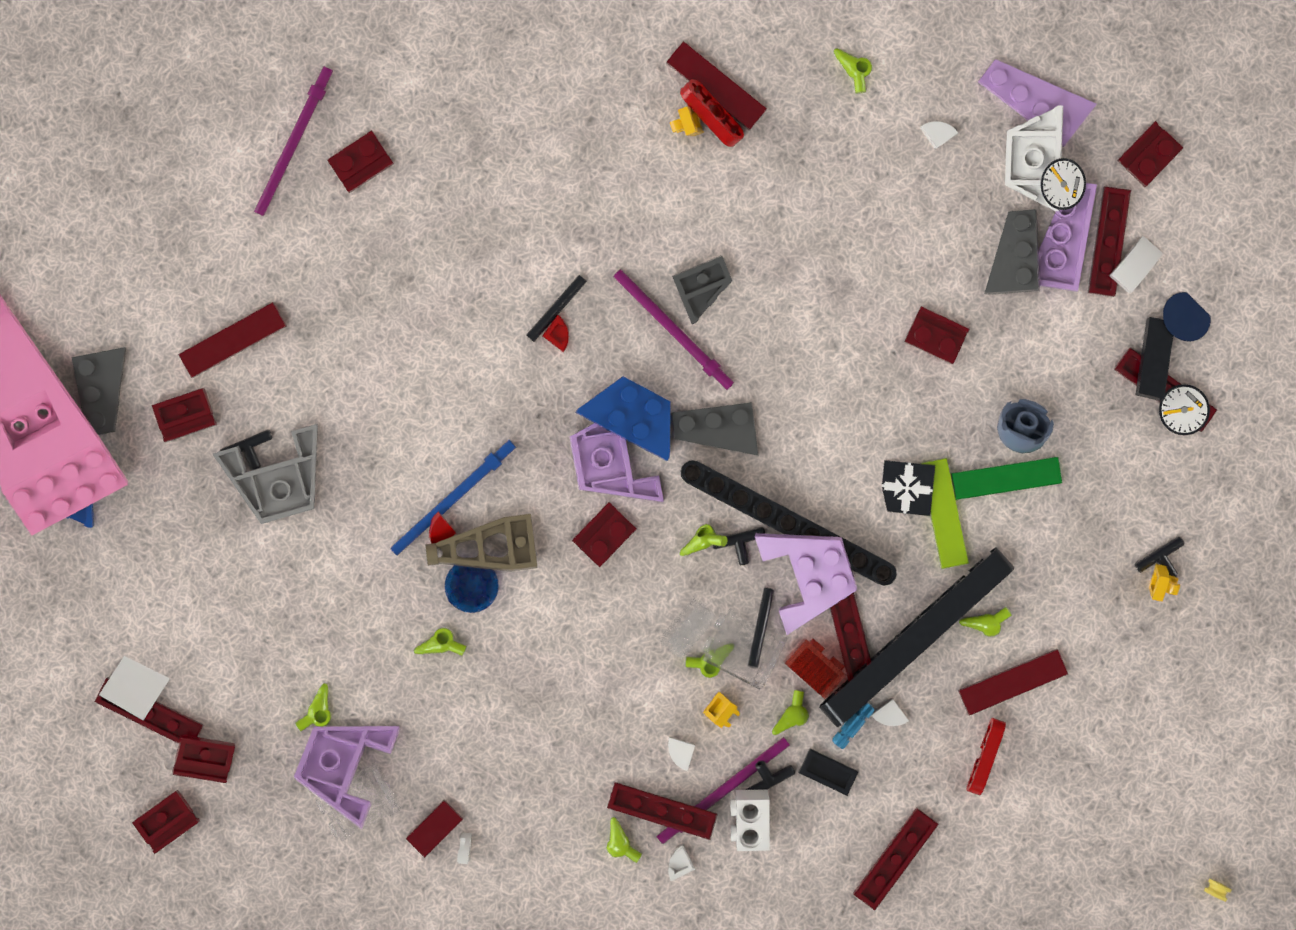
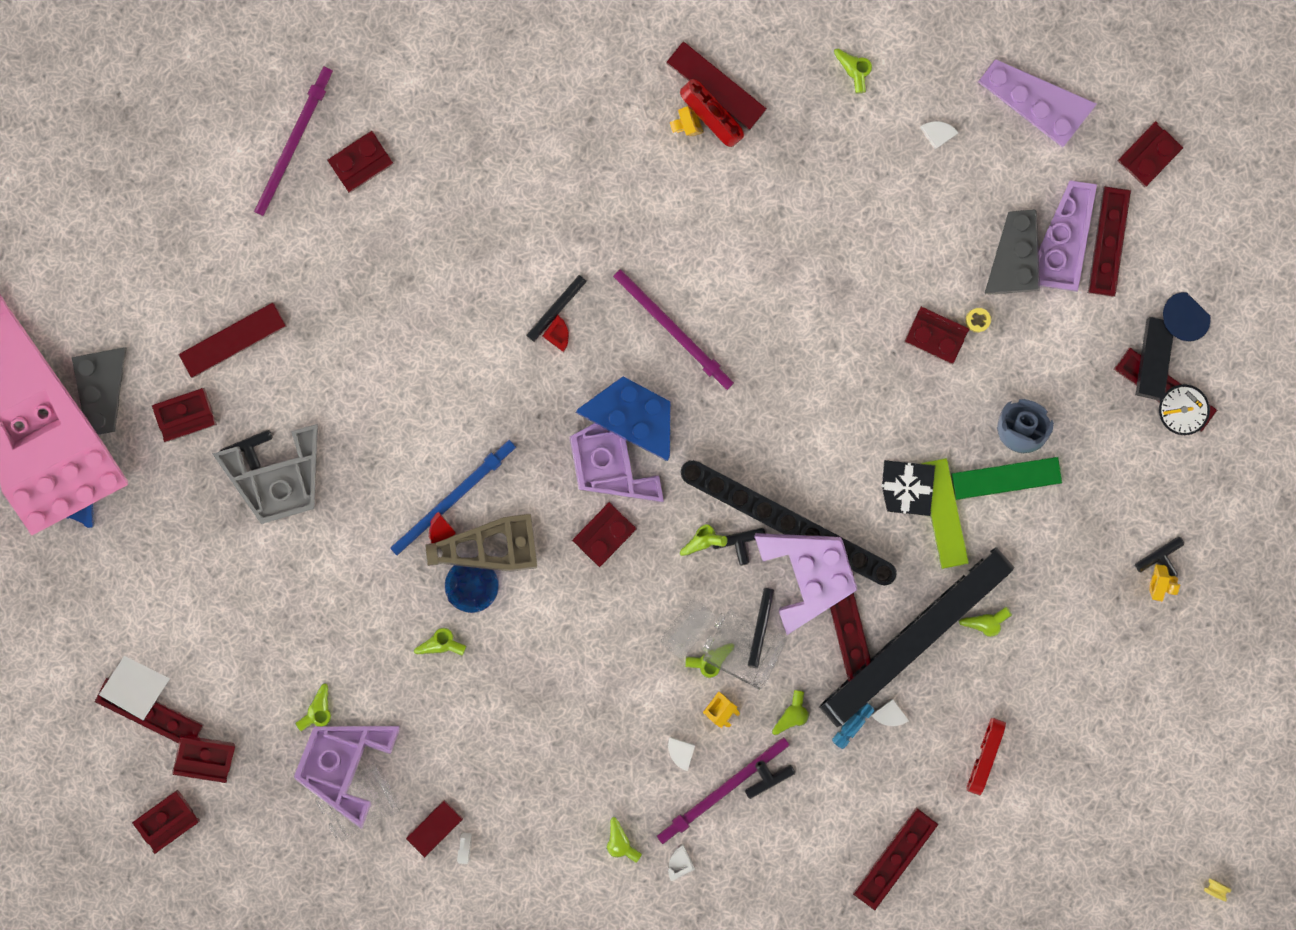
dark red tile [607,782,718,840] -> none
dark grey wing [672,255,732,324] -> none
dark grey wing [672,402,758,456] -> none
white brick [730,790,770,851] -> none
clear red brick [783,638,846,699] -> none
black tile [798,748,859,796] -> none
dark red tile [958,649,1068,716] -> none
white wing [1005,106,1064,211] -> none
white sticker [1041,158,1086,210] -> none
white slope [1109,236,1163,293] -> none
none -> light yellow bush [966,308,991,332]

